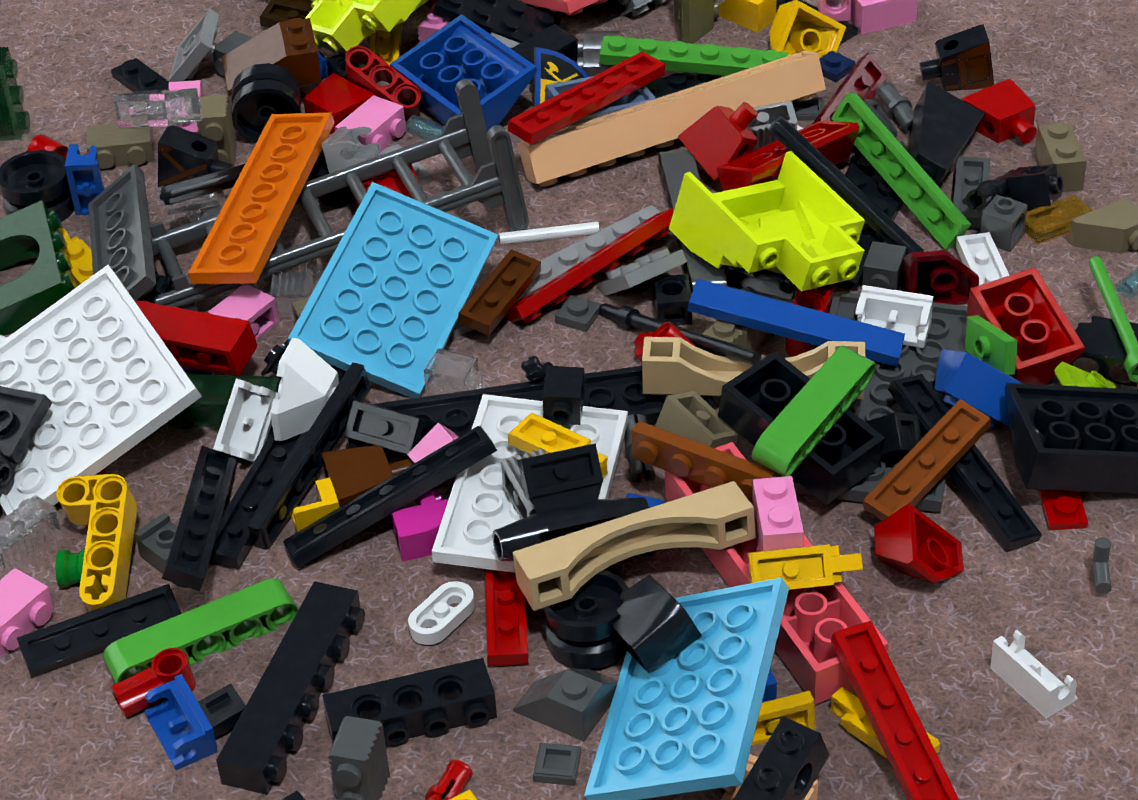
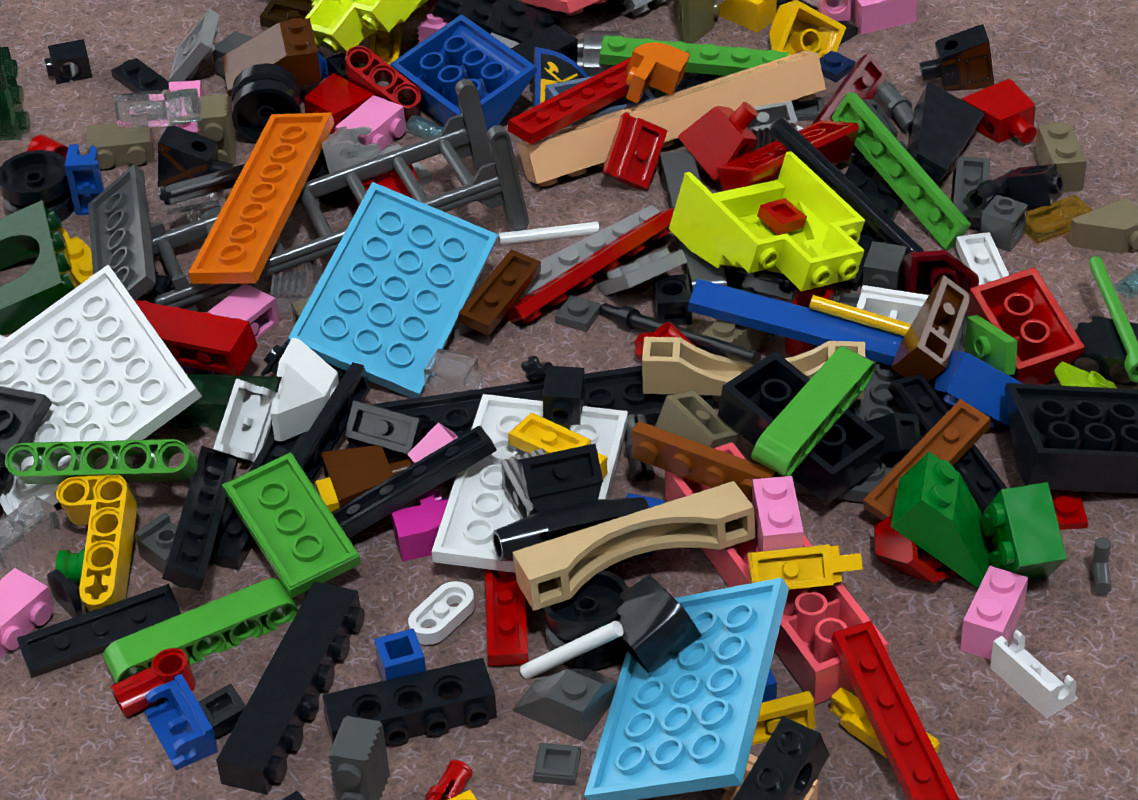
none -> bright green beam [5,439,198,484]
none -> black brick [45,39,93,85]
none -> black piece [47,569,83,618]
none -> bright green tile [223,452,361,598]
none -> blue brick [374,628,426,681]
none -> white bar [520,621,623,679]
none -> red plate [601,112,668,191]
none -> orange brick [625,42,690,104]
none -> red plate [757,198,807,235]
none -> yellow bar [809,295,911,337]
none -> reddish brown slope [891,275,972,382]
none -> green slope [891,451,993,588]
none -> bright pink brick [960,566,1028,660]
none -> green brick [981,482,1067,581]

